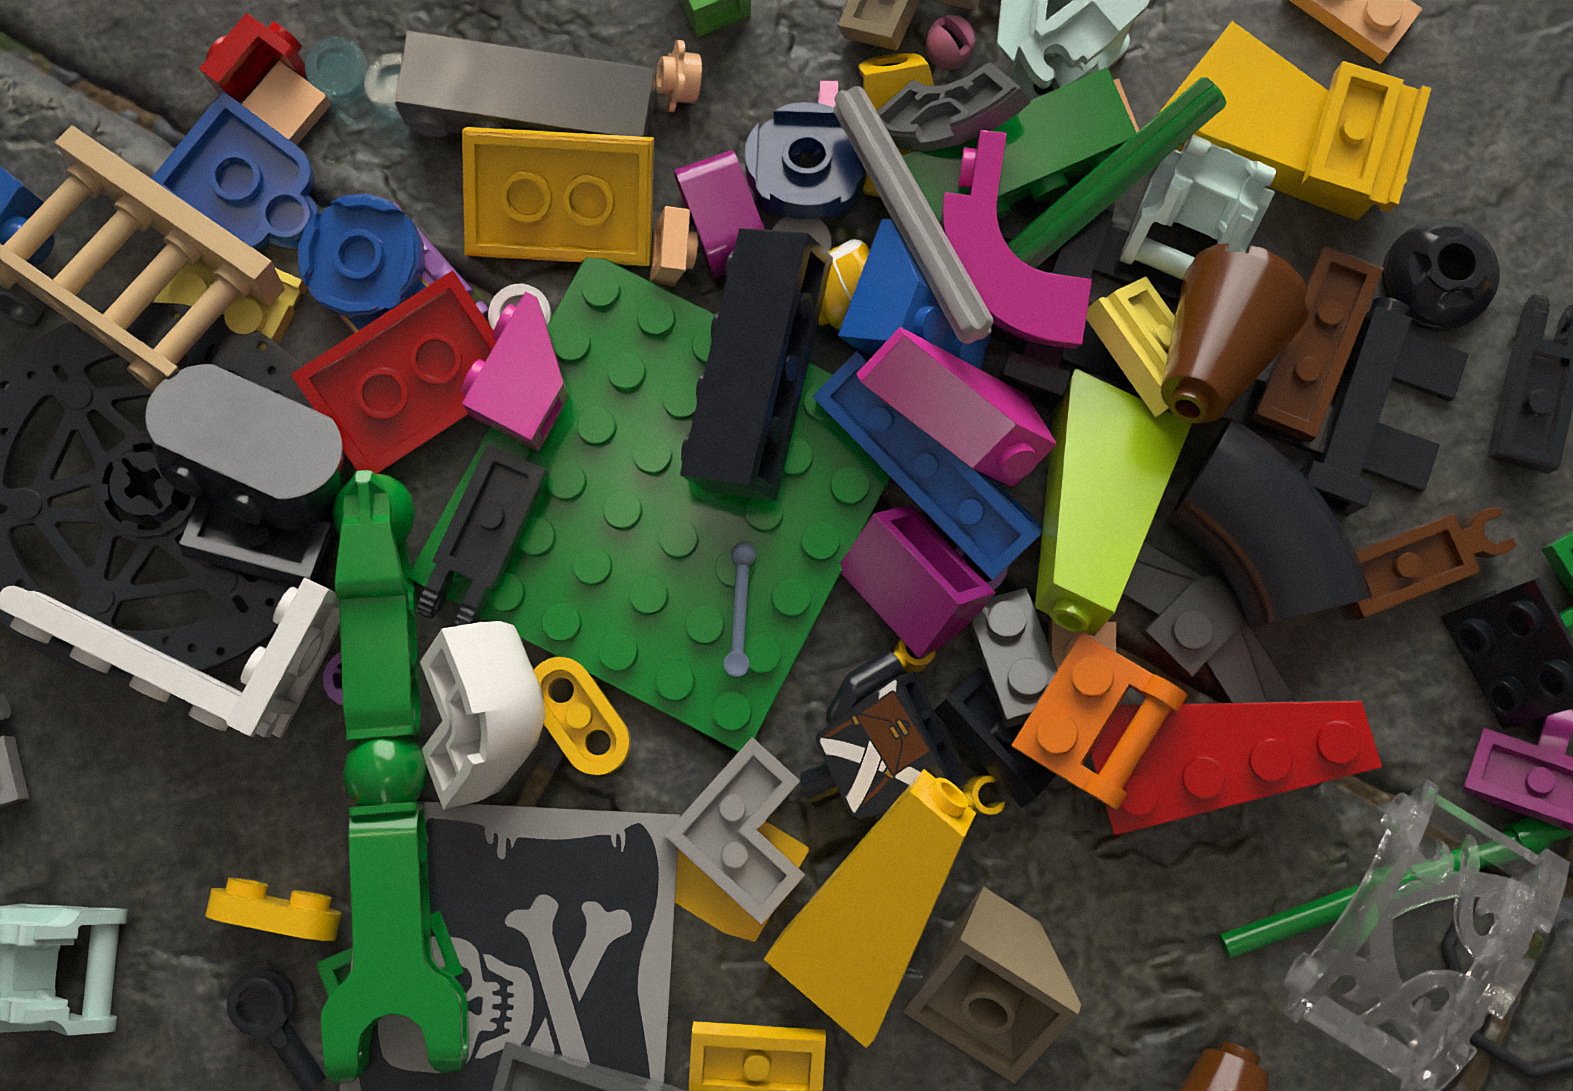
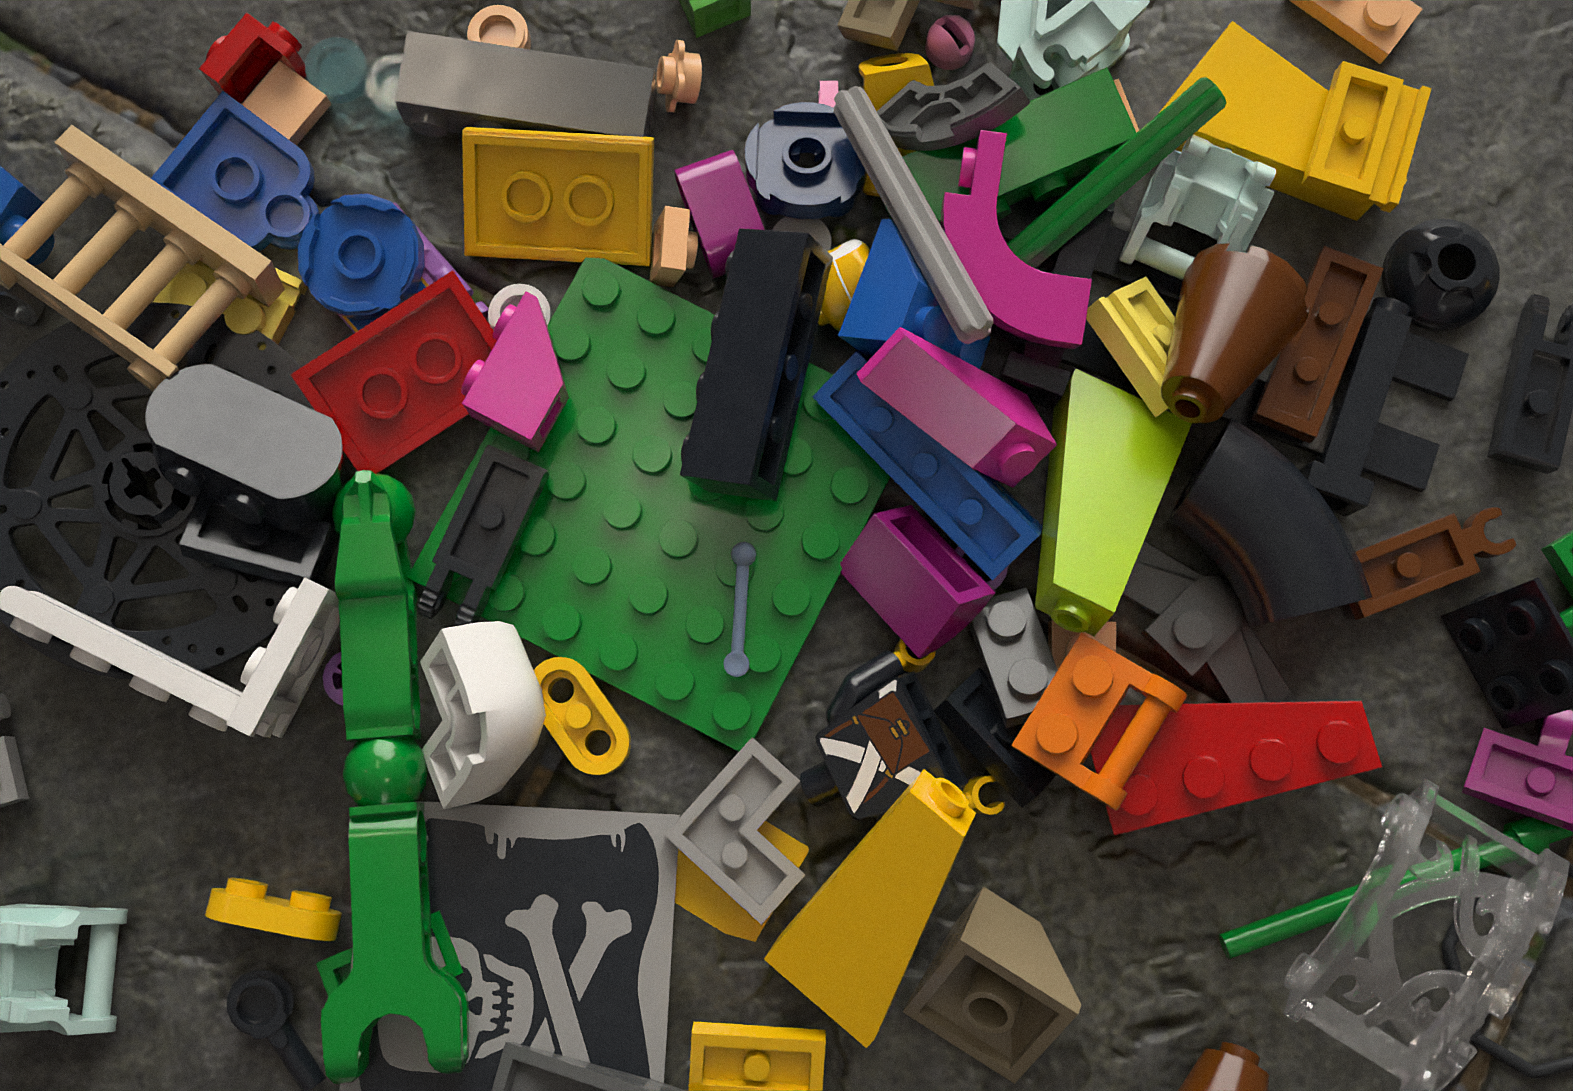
none -> light nougat tile [467,5,531,50]

